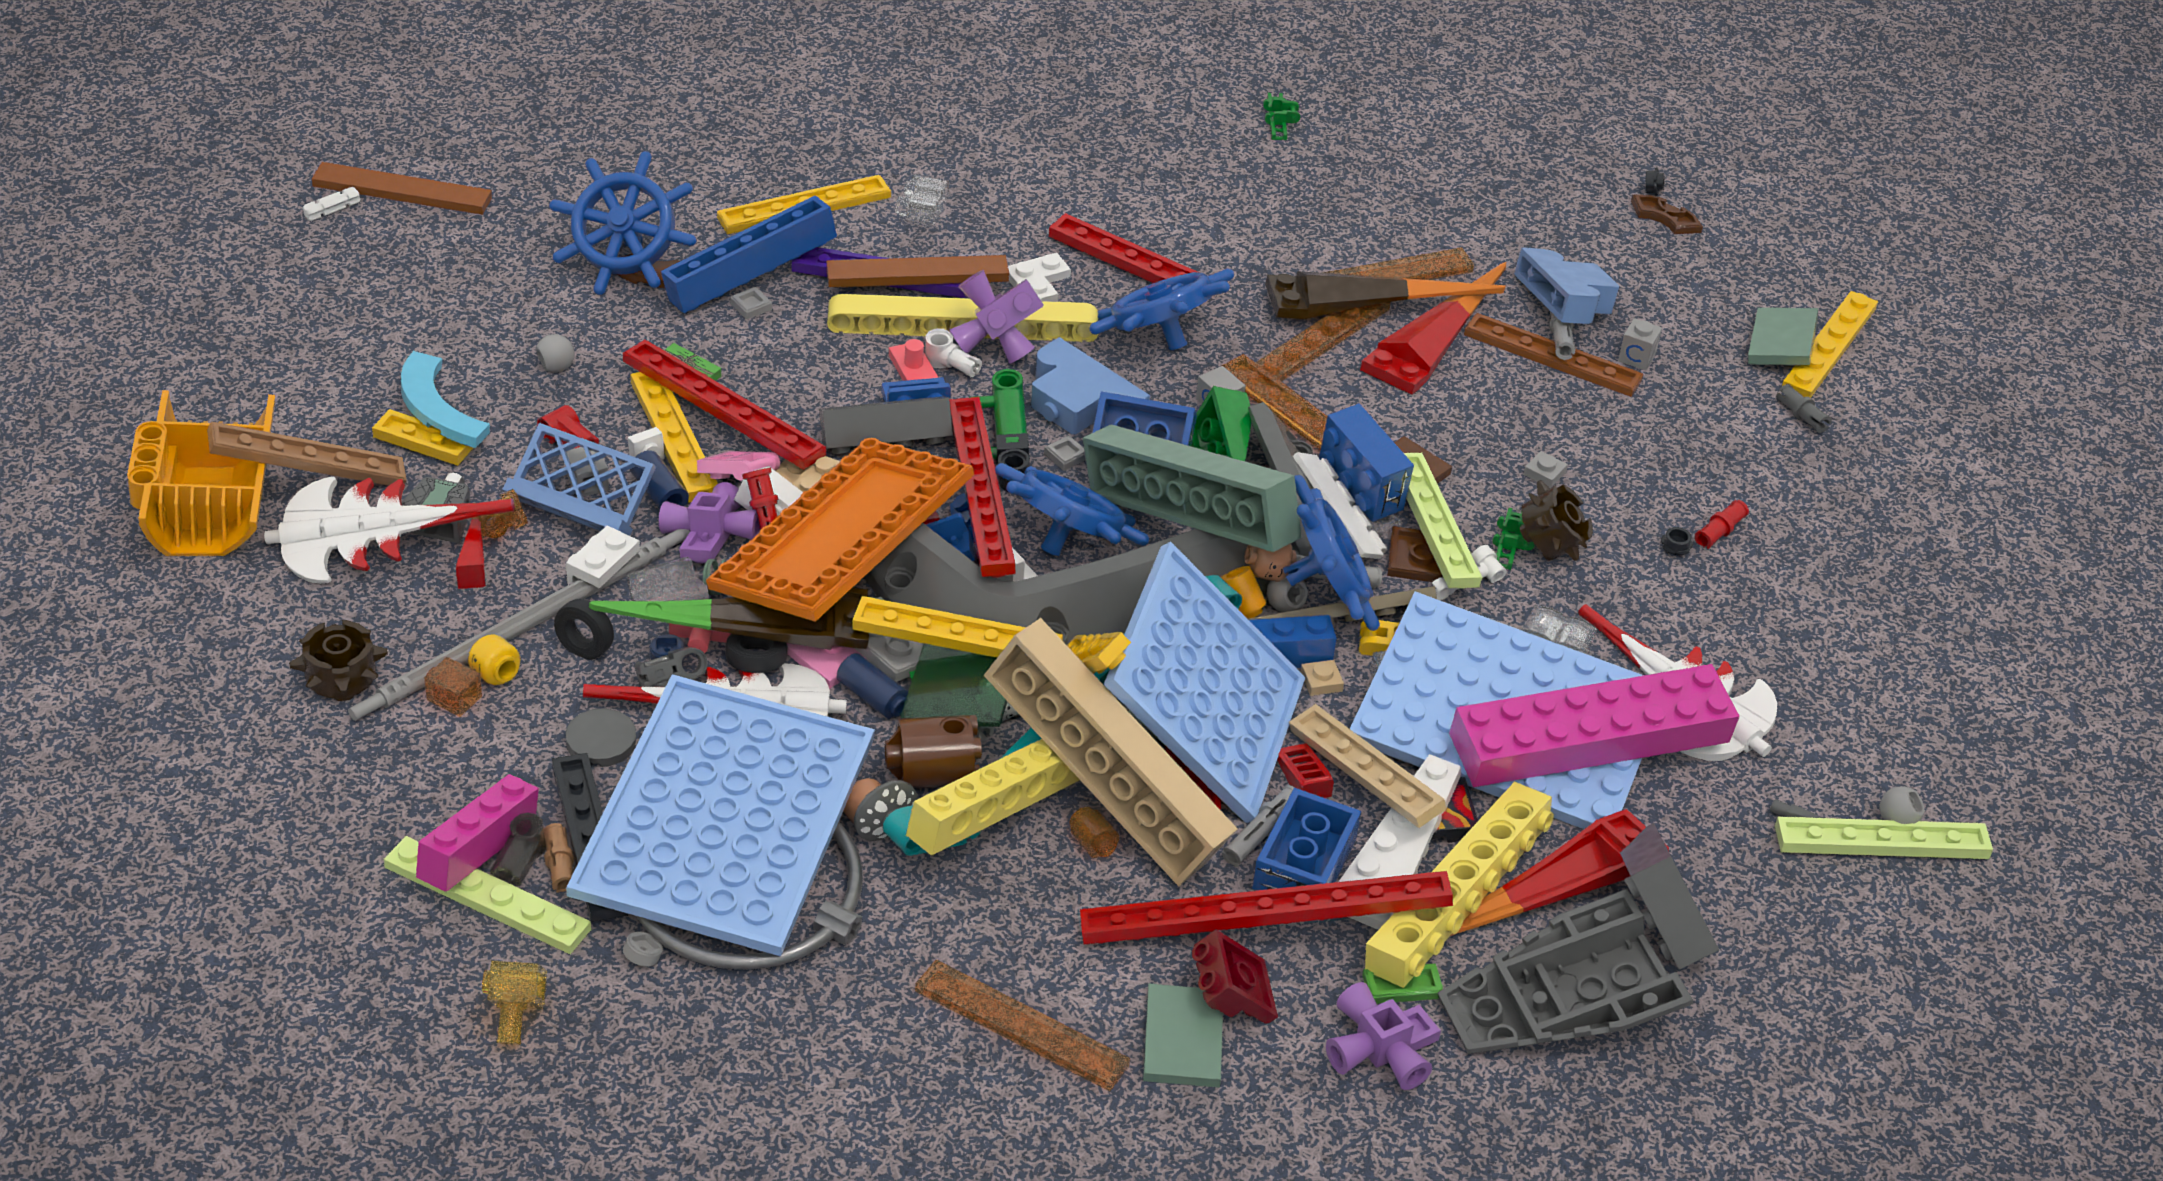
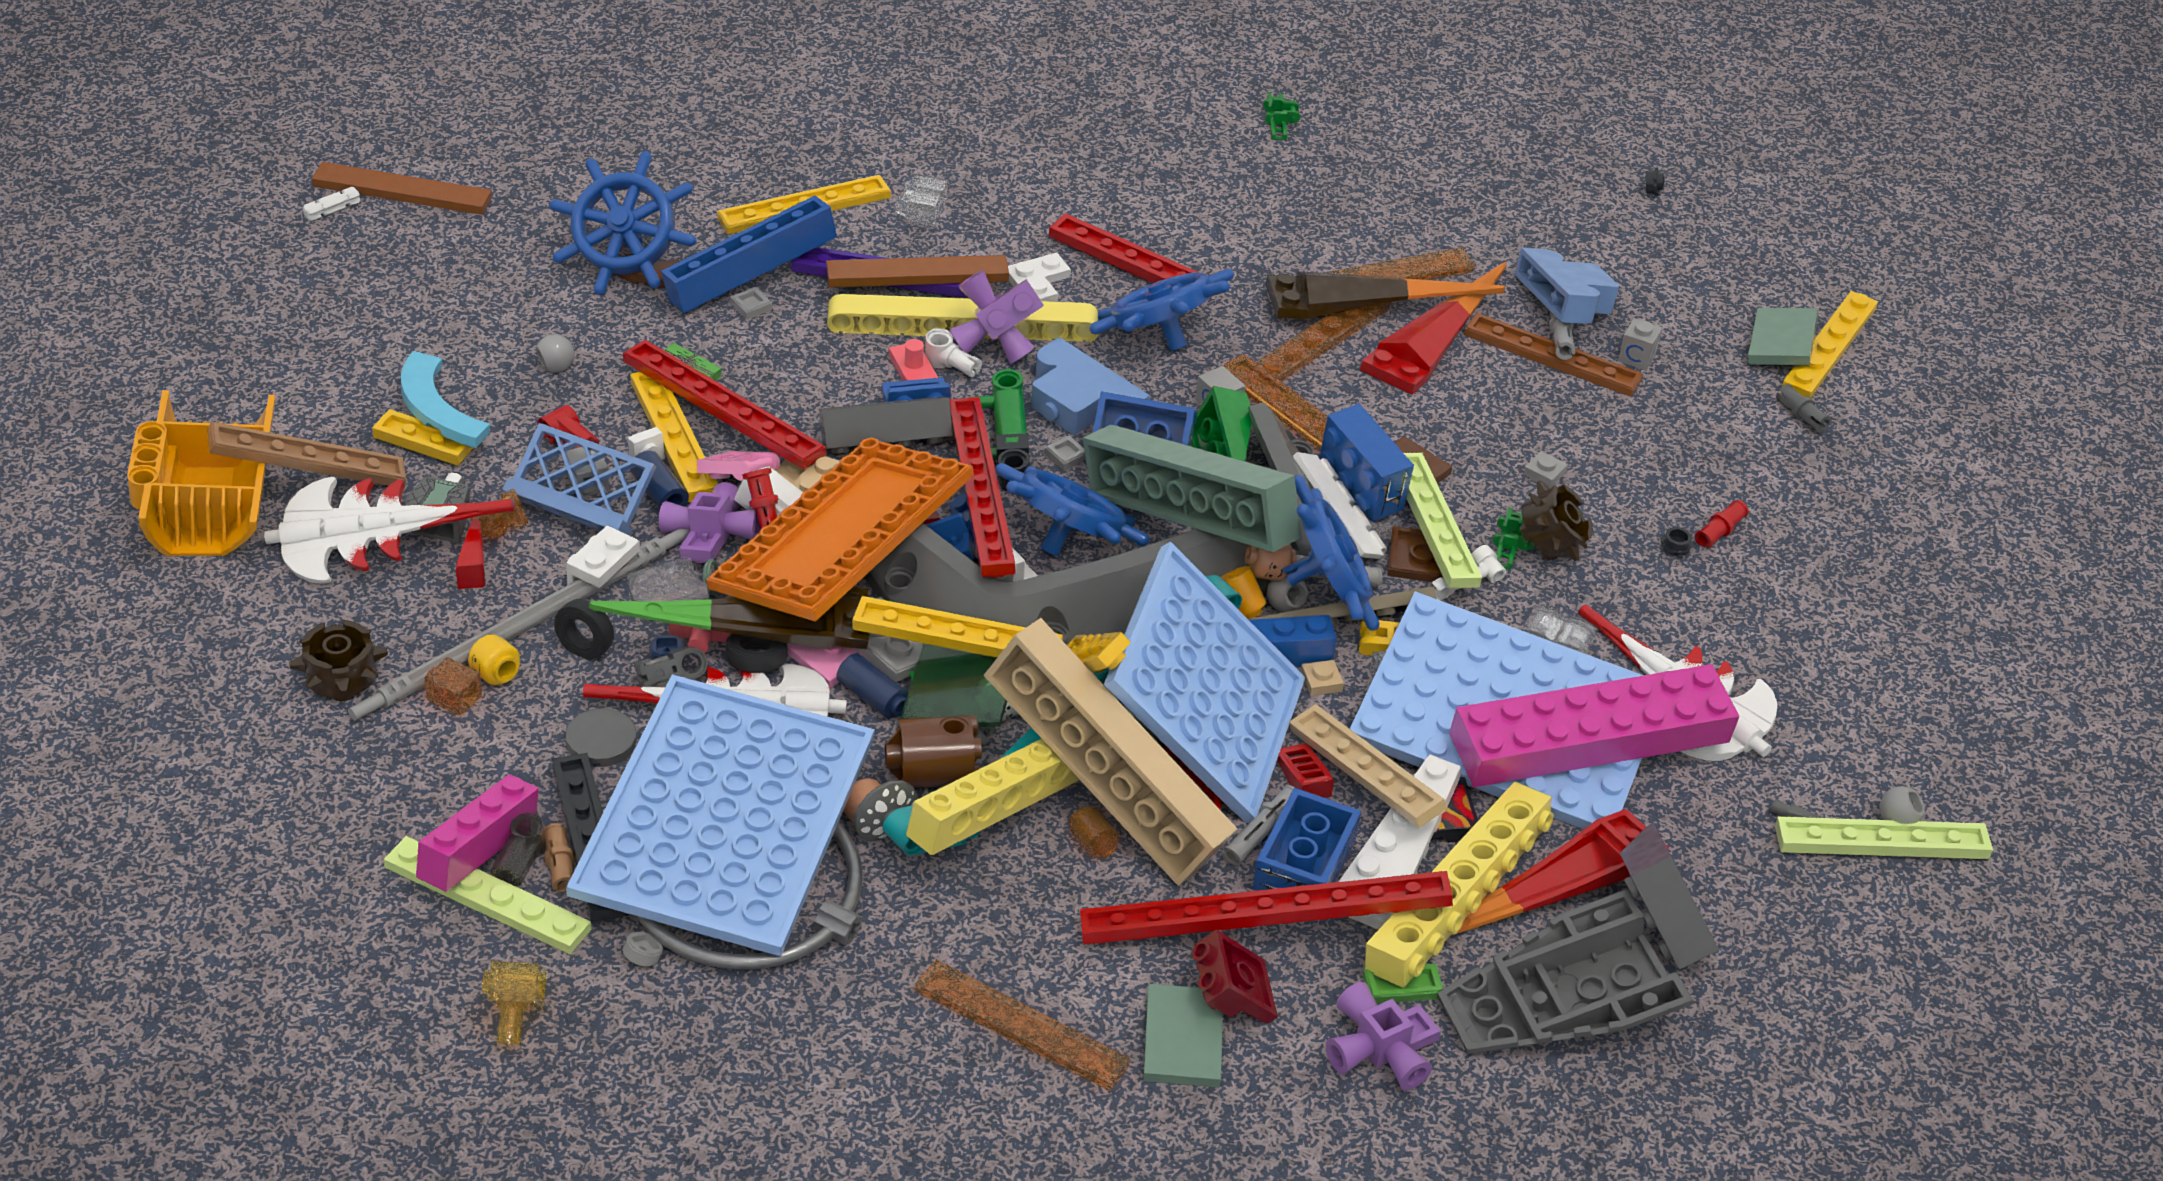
reddish brown tile [1631,194,1703,234] -> none

